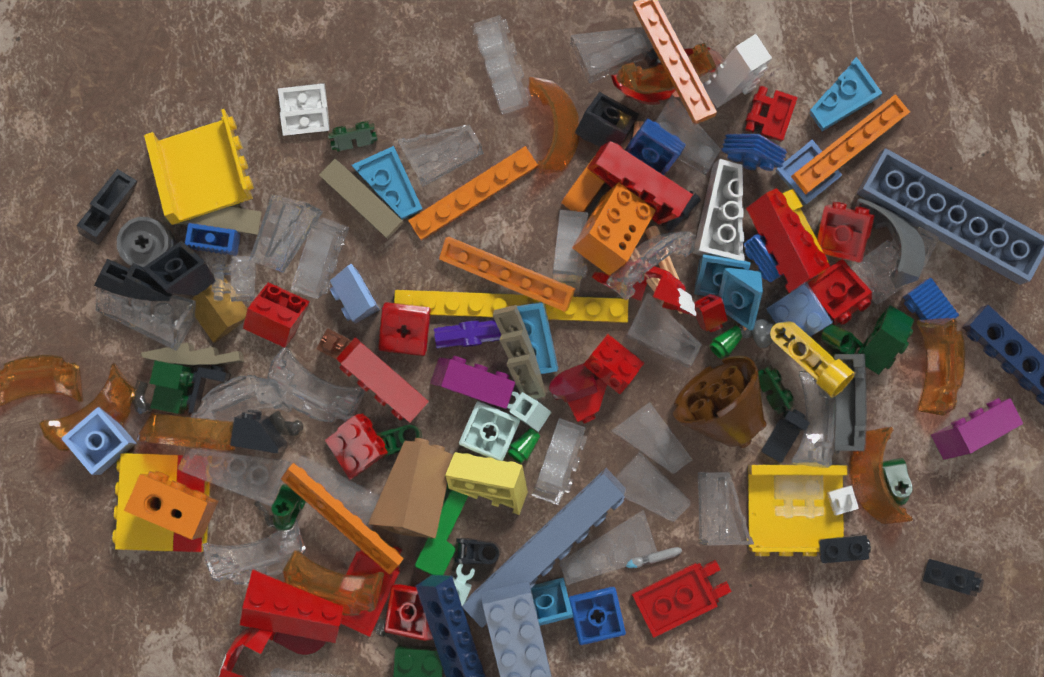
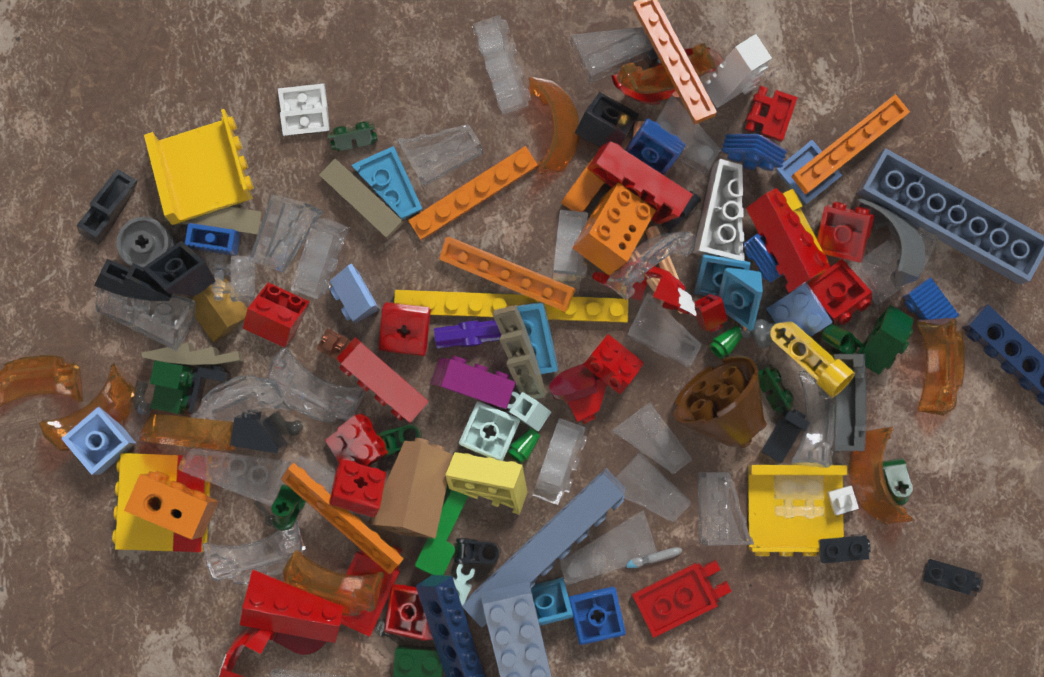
dark azure wing [809,57,882,131] -> none
magenta wedge [931,398,1023,460] -> none
none -> red brick [329,459,387,518]

